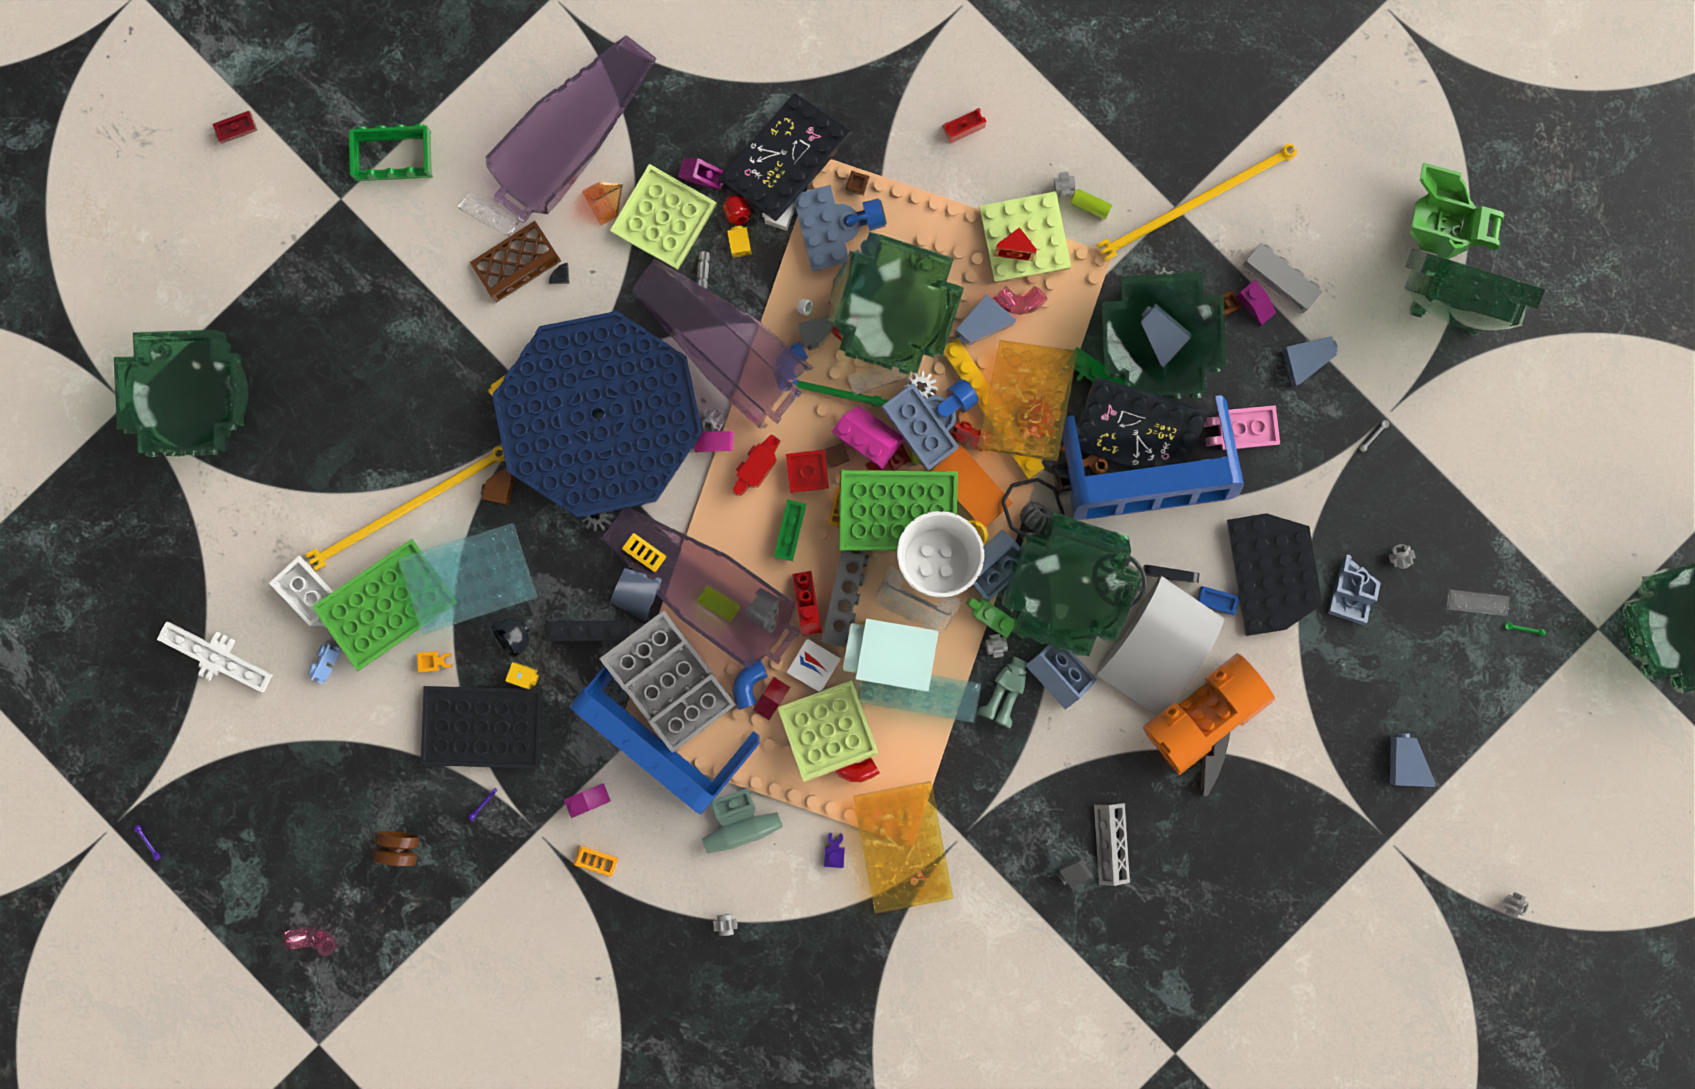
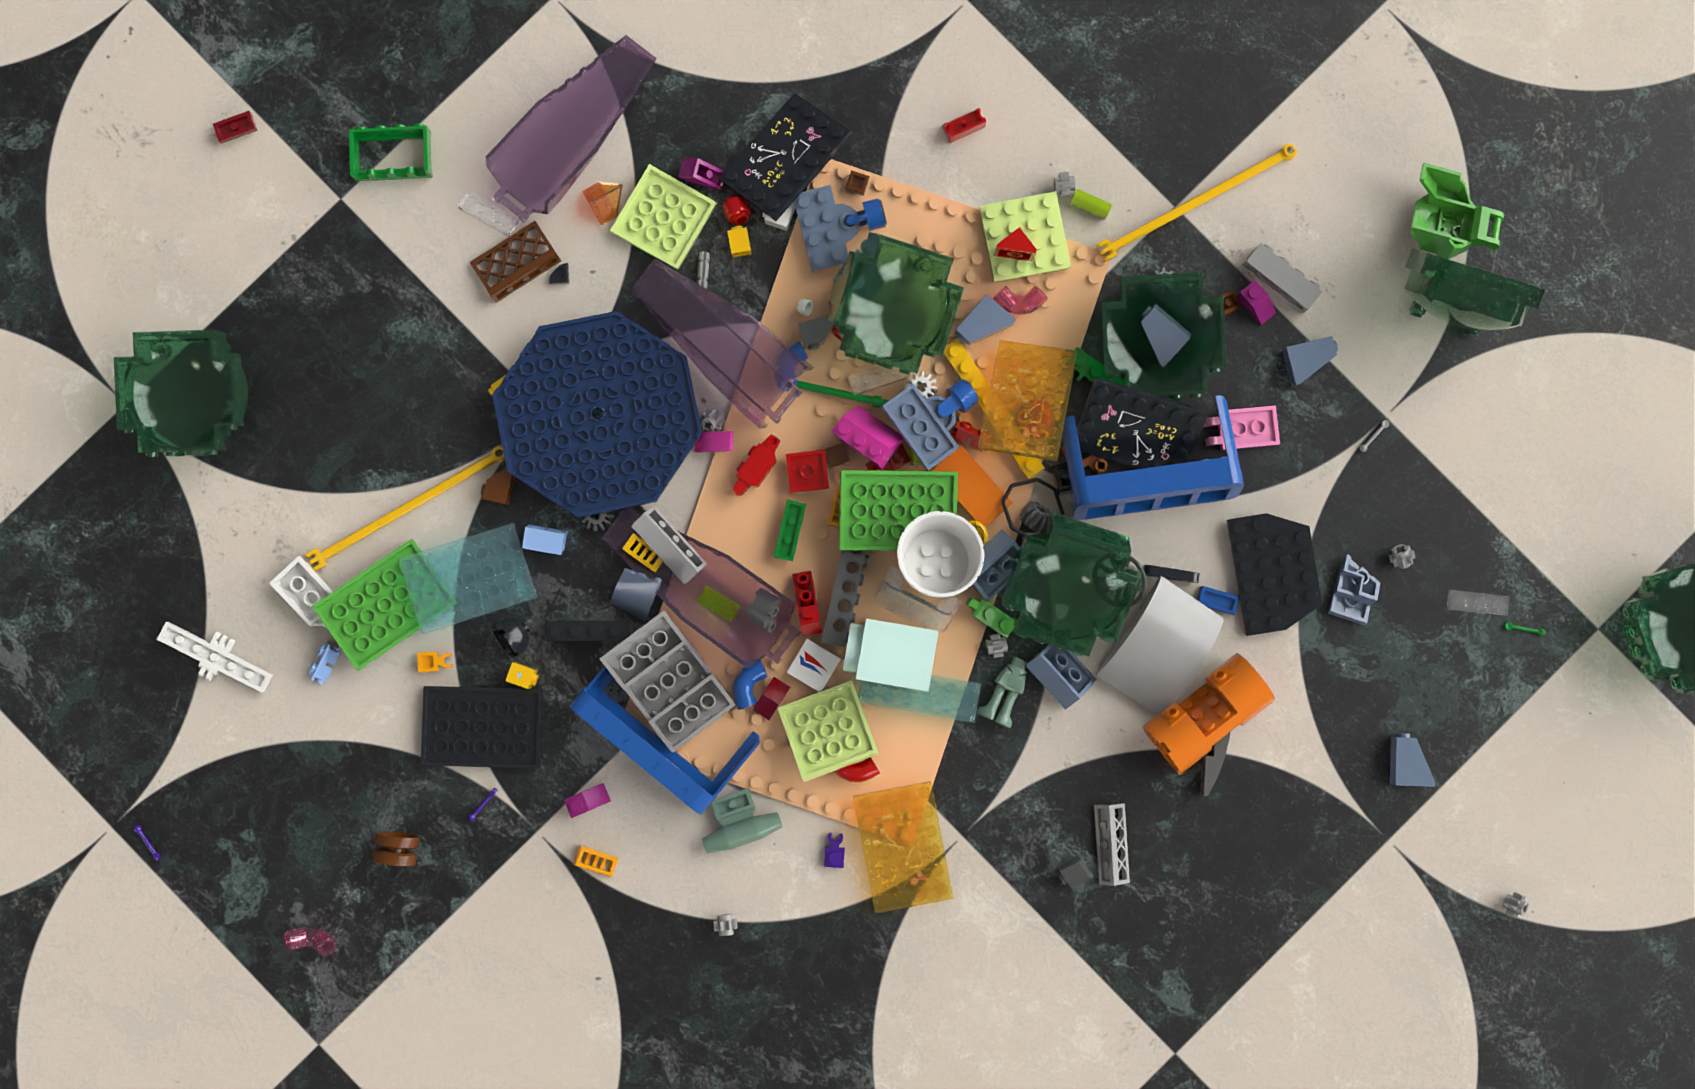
none -> light blue hinge [522,524,568,555]
none -> light grey brick [631,506,707,585]

